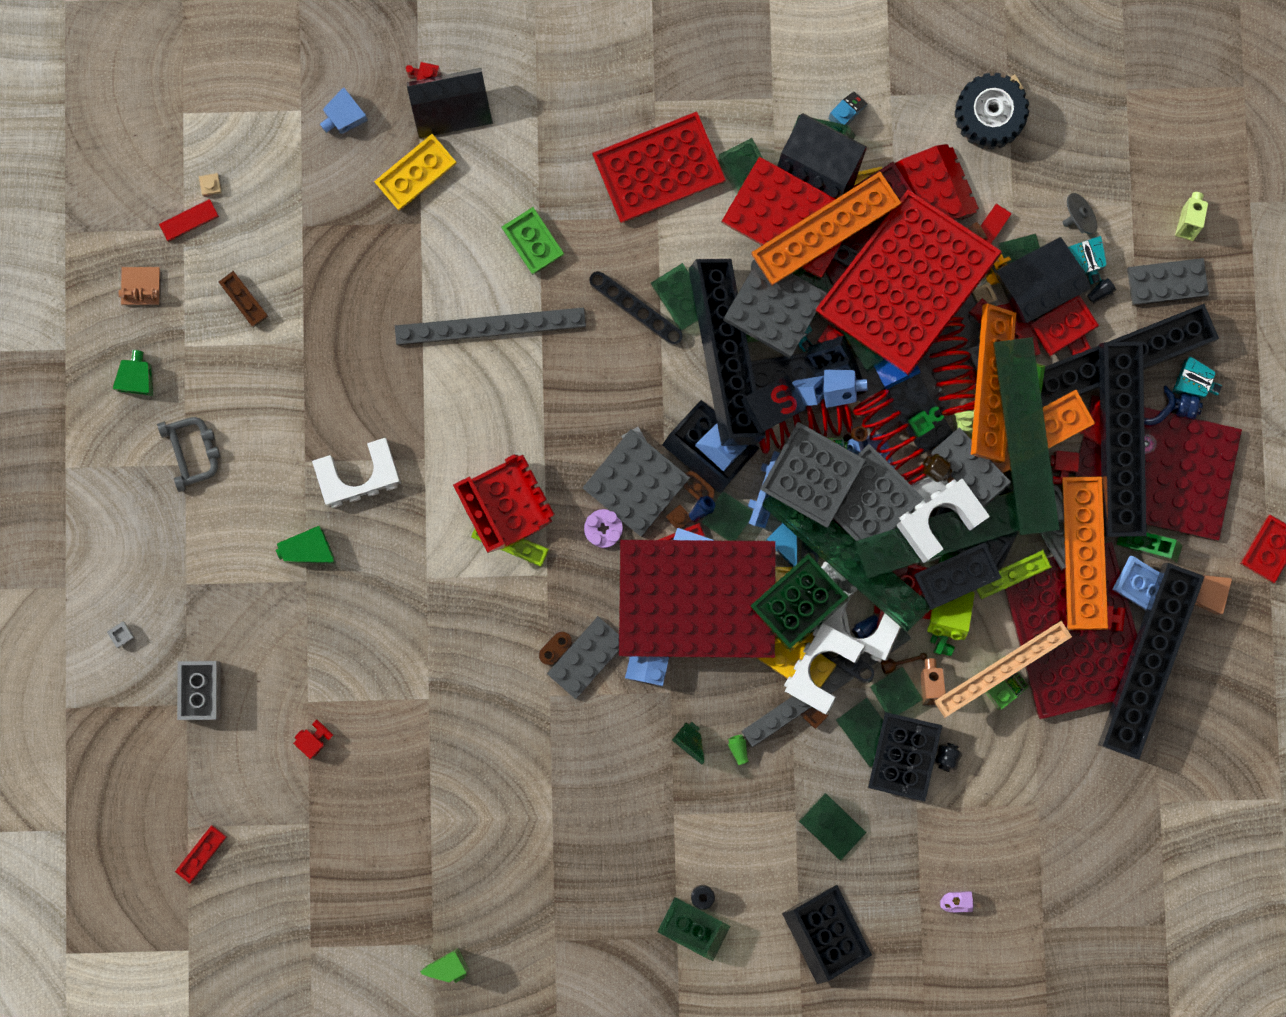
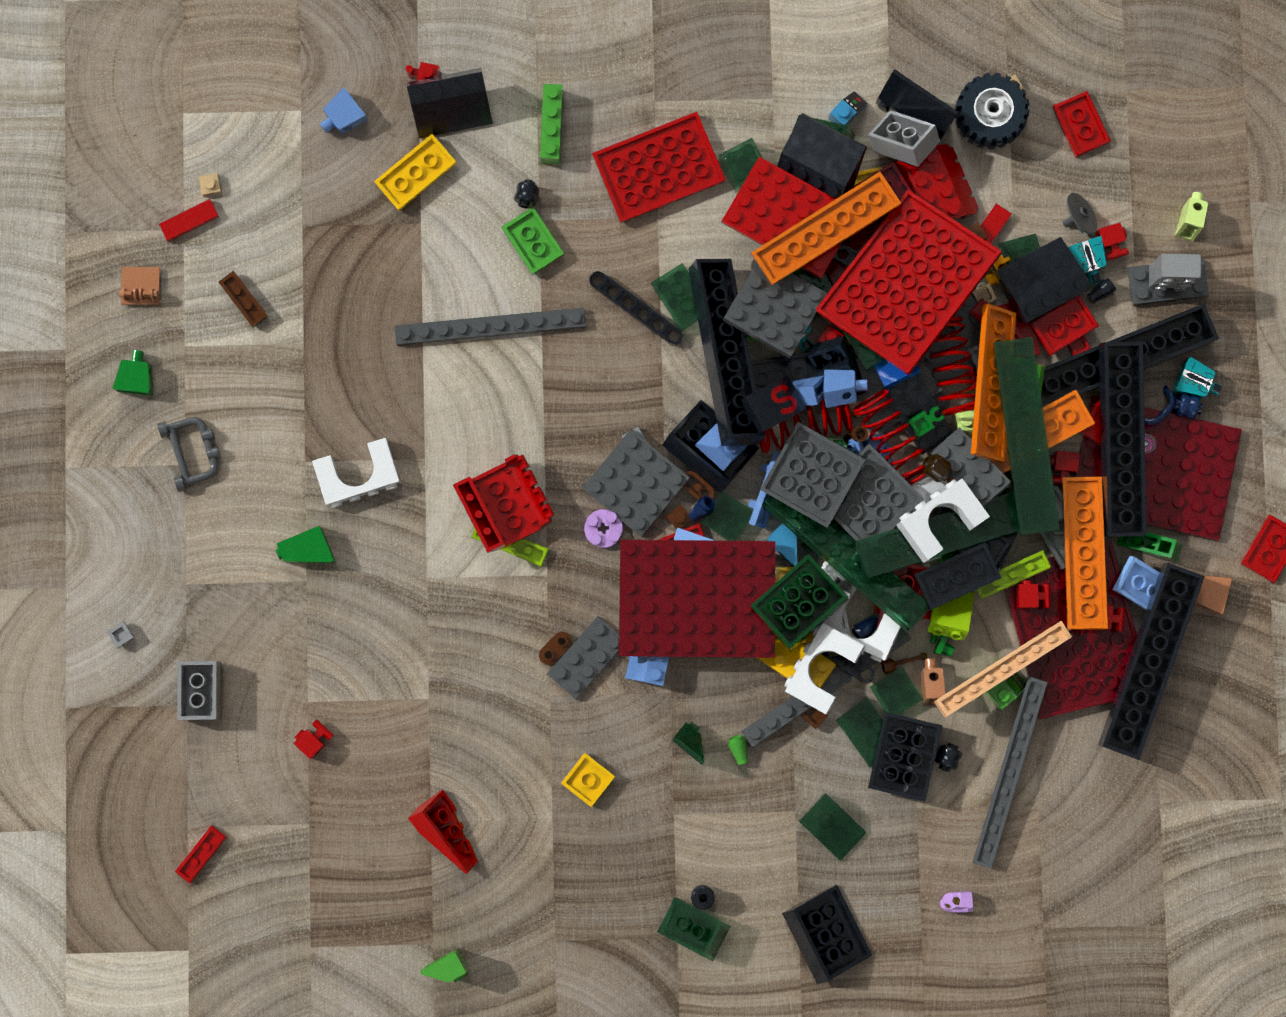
none -> red wedge [408,790,478,874]
none -> black piece [514,179,540,209]
none -> bright green brick [540,84,563,164]
none -> yellow plate [561,753,615,807]
none -> light grey brick [868,110,940,167]
none -> black slope [876,69,958,144]
none -> dark grey plate [972,676,1047,869]
none -> red brick [1016,581,1051,609]
none -> red tile [1052,91,1111,158]
none -> red brick [1095,222,1129,261]
none -> light grey brick [1149,254,1201,292]

